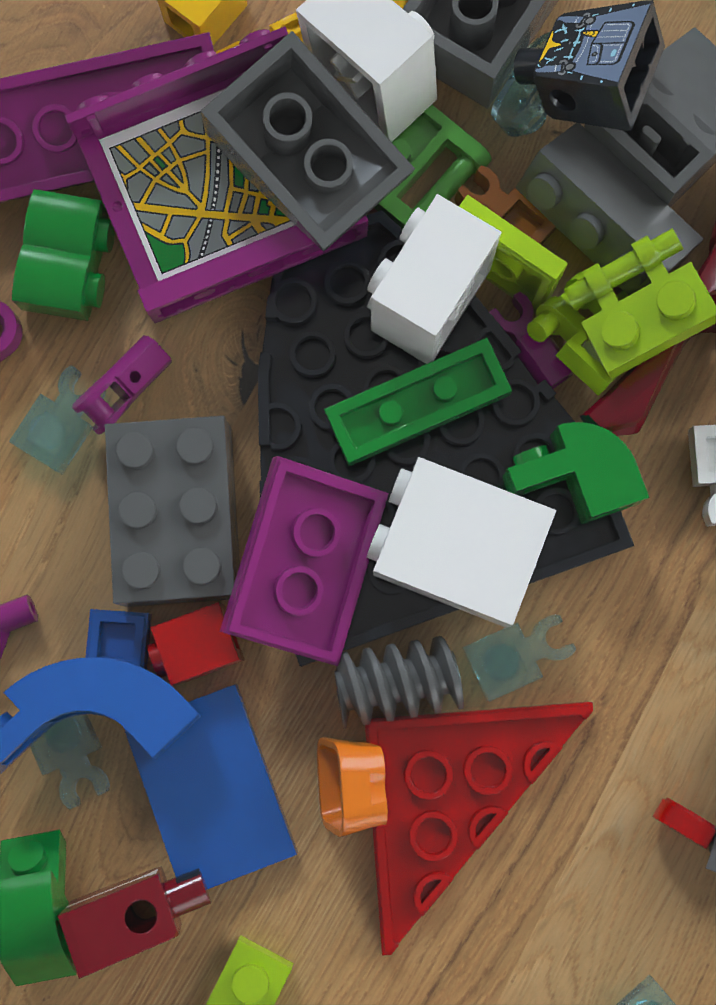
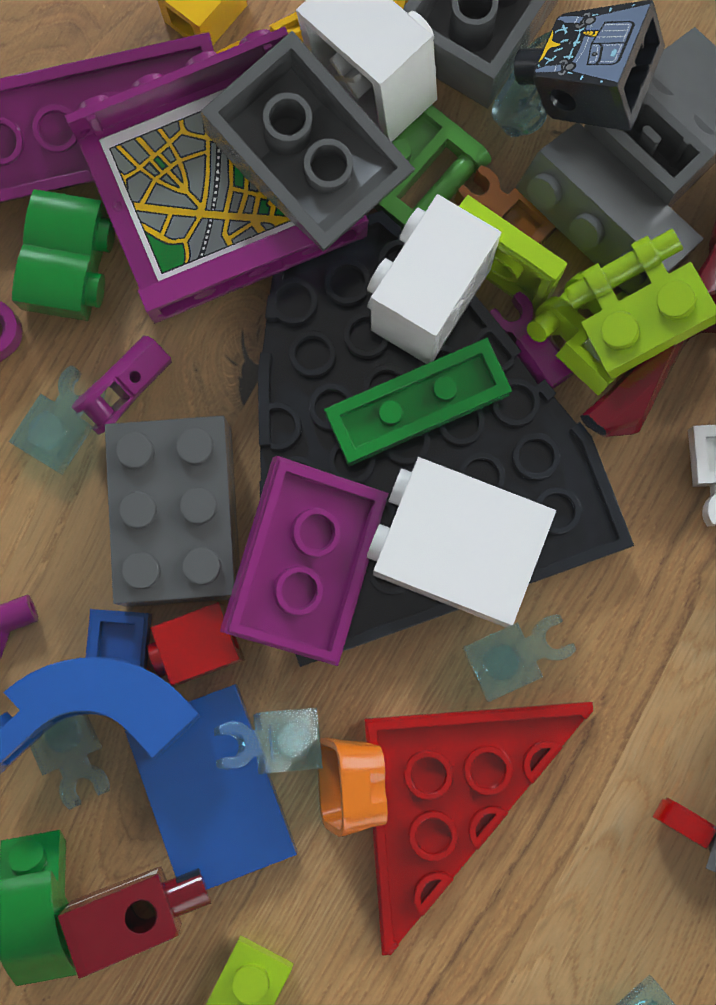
dark grey piece [334,636,464,729] -> none
green brick [502,422,650,524] -> none
none -> clear light blue plate [214,708,323,775]

